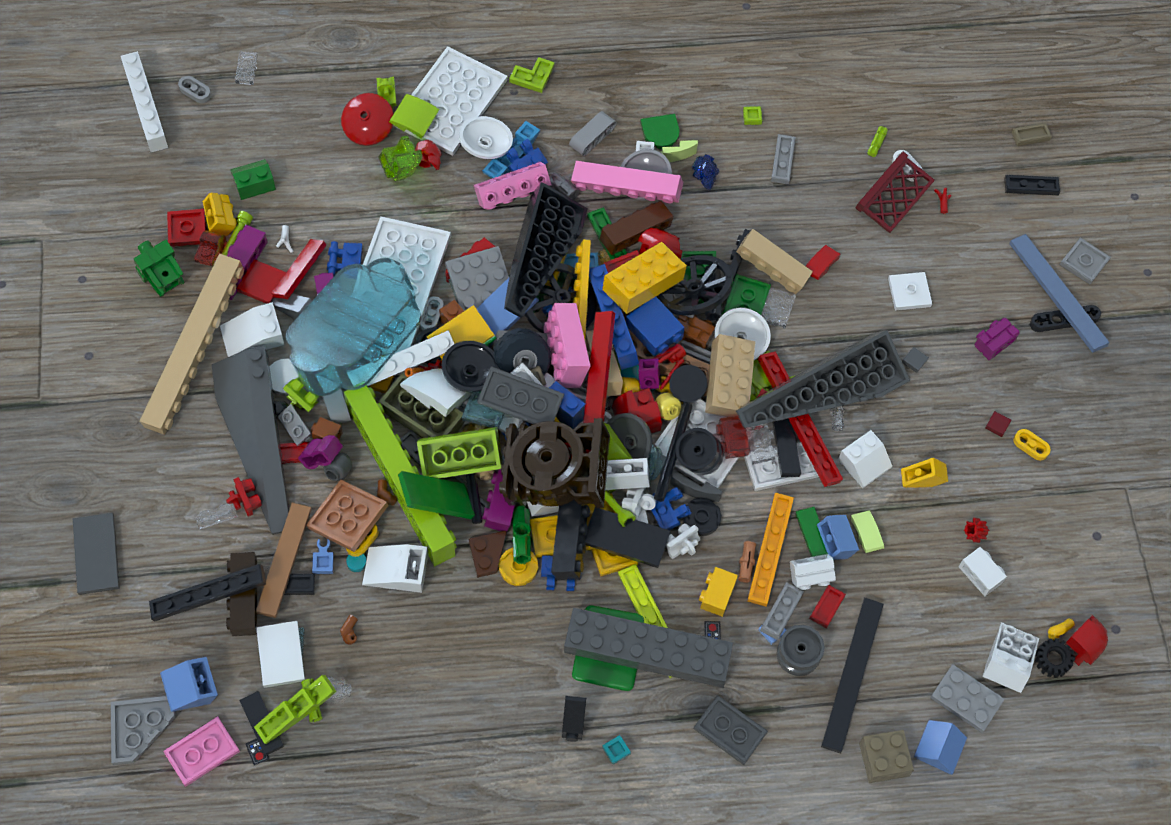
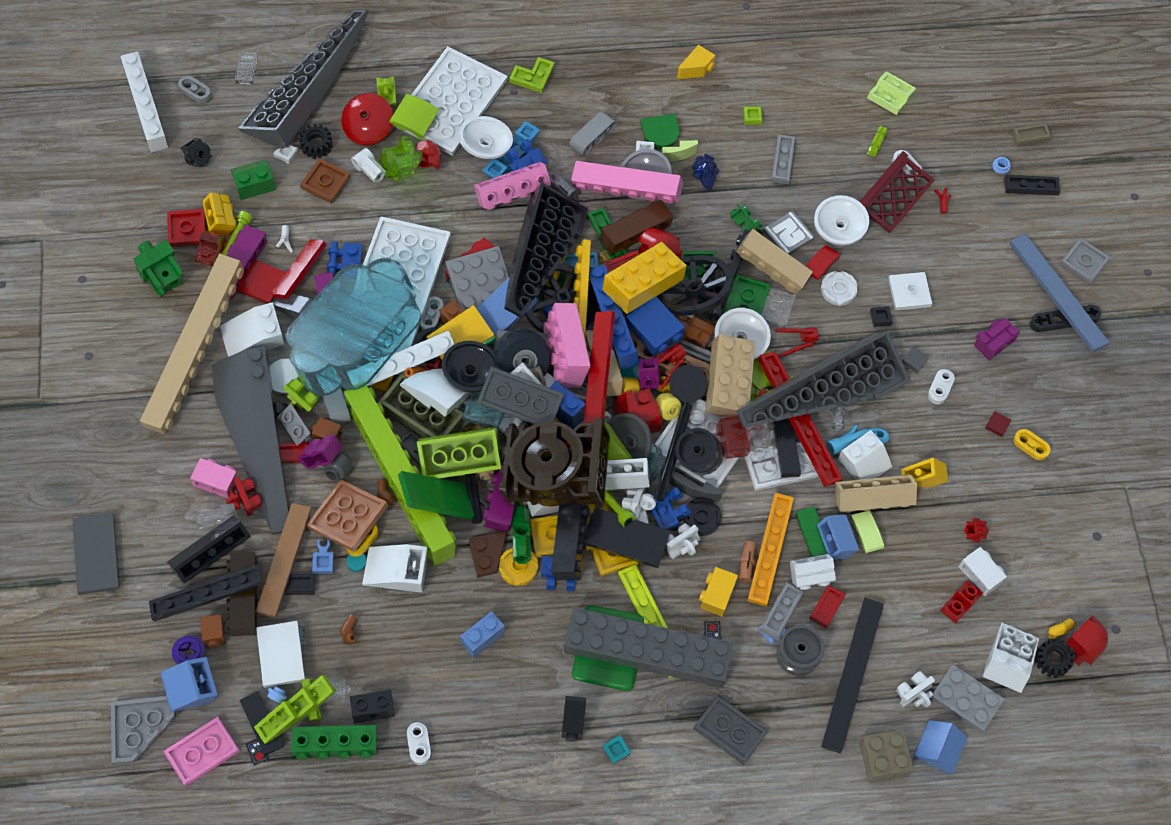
none -> black brick [167,515,251,584]
none -> dark purple gear [172,635,205,665]
none -> black brick [180,138,212,167]
none -> bright pink brick [190,458,238,498]
none -> dark orange brick [200,614,226,648]
none -> dark grey wedge [238,9,369,146]
none -> light blue plate [267,686,288,704]
none -> white tile [273,146,299,164]
none -> green brick [291,725,377,760]
none -> black tyre [299,124,333,159]
none -> dark orange plate [300,158,351,204]
none -> black brick [350,690,395,723]
none -> white piece [351,148,386,183]
none -> white plate [407,722,431,765]
none -> medium blue brick [460,611,505,659]
none -> yellow slope [677,45,715,79]
none -> green hinge [730,203,764,235]
none -> tile [763,211,814,255]
none -> red plant [775,327,819,358]
none -> white dish [814,195,869,245]
none -> white tile [820,271,857,306]
none -> medium azure plant [827,425,889,455]
none -> tan brick [835,475,917,513]
none -> yellowish green slope [867,71,916,115]
none -> black tile [870,306,893,327]
none -> white hips [896,671,935,708]
none -> white plate [928,369,955,404]
none -> red slope [940,581,983,624]
none -> light blue plate [992,157,1011,174]

